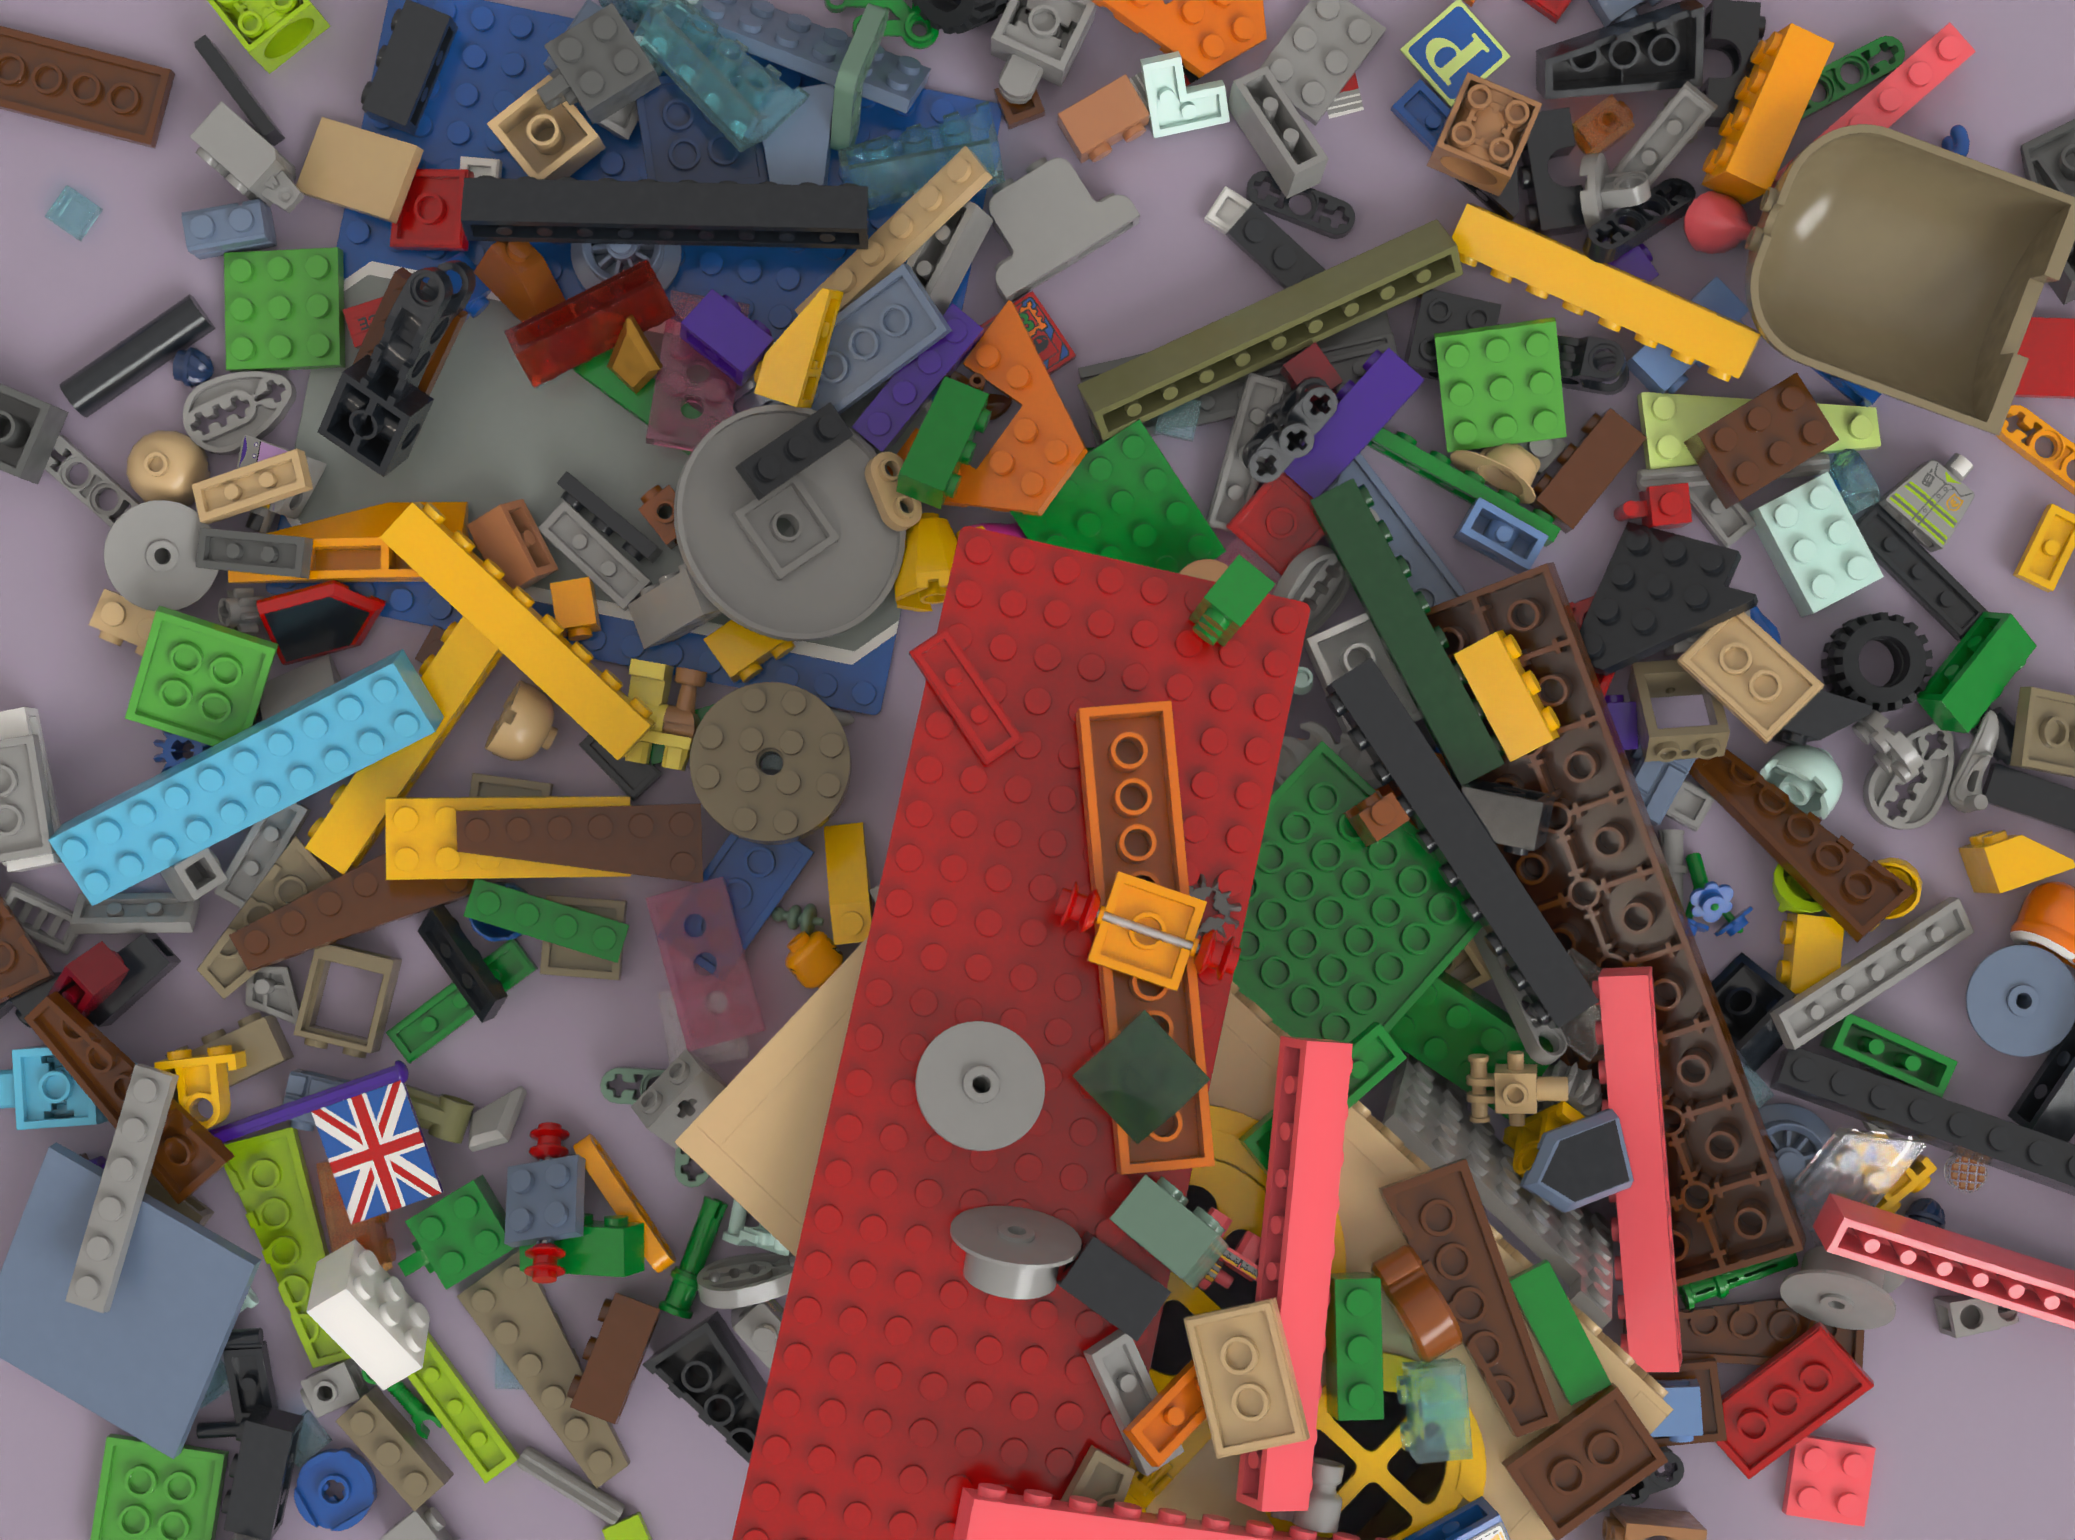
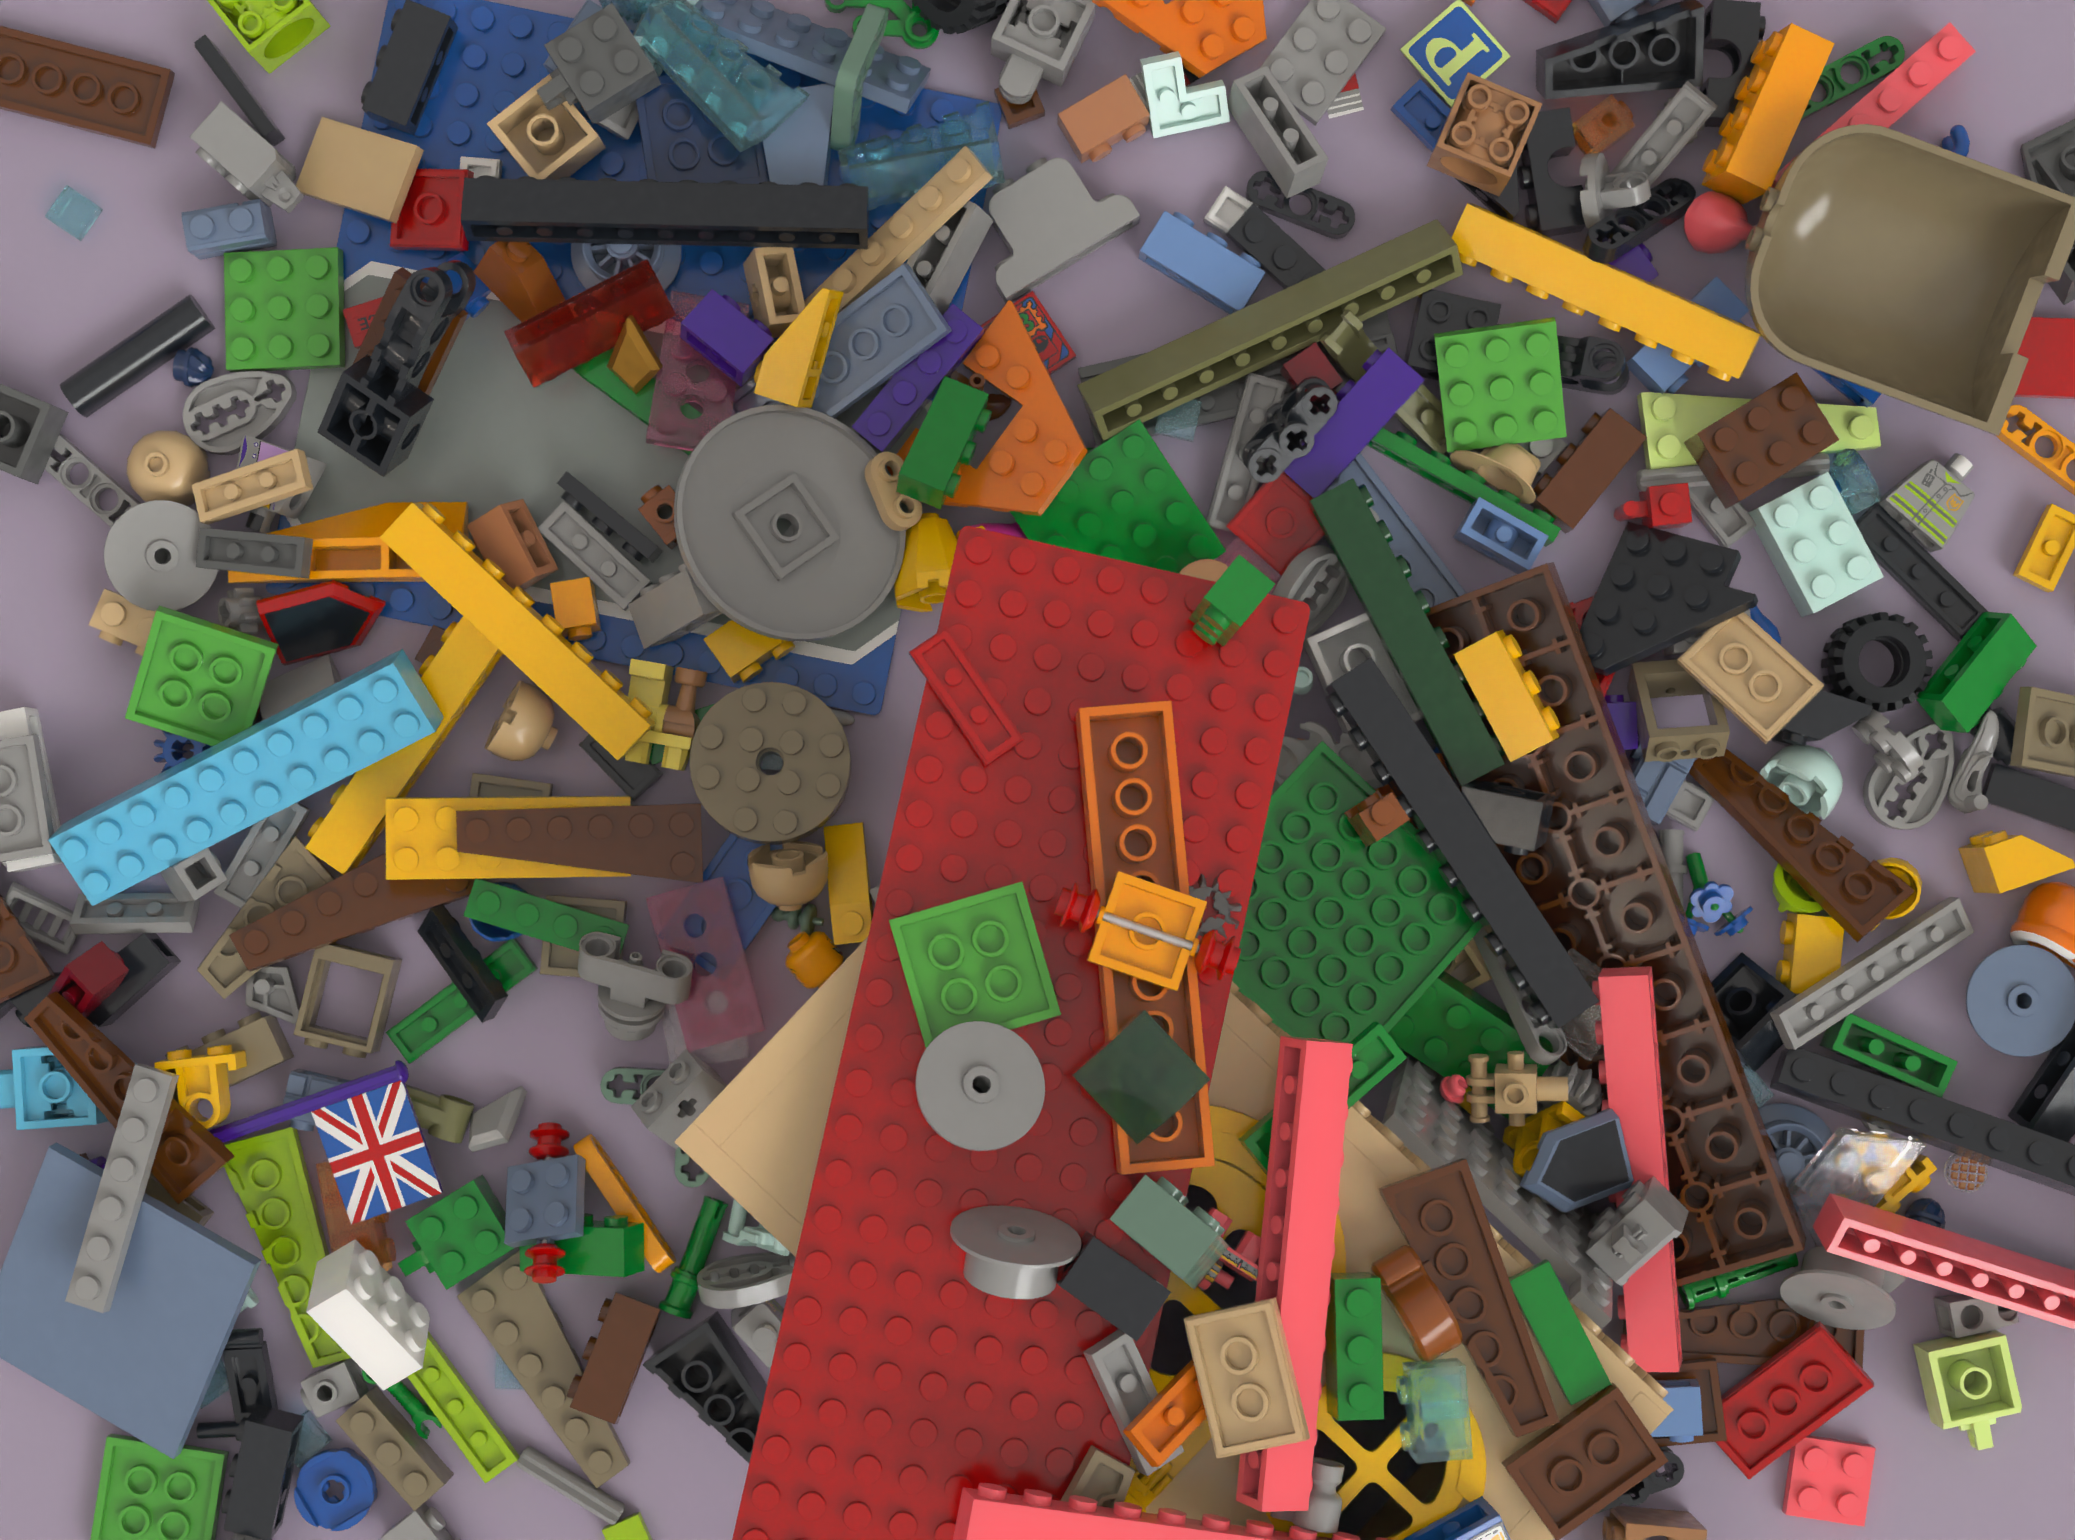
black plate [735,402,853,501] -> none
none -> light grey beam [578,932,693,1041]
none -> tan brick [743,247,805,338]
none -> tan cylinder [748,841,828,911]
none -> bright green plate [889,882,1061,1048]
none -> medium blue brick [1138,211,1266,314]
none -> olive piece [1320,310,1447,454]
none -> coral arm [1439,1074,1472,1115]
none -> light grey hinge [1585,1176,1689,1286]
none -> yellowish green hinge [1913,1330,2022,1450]

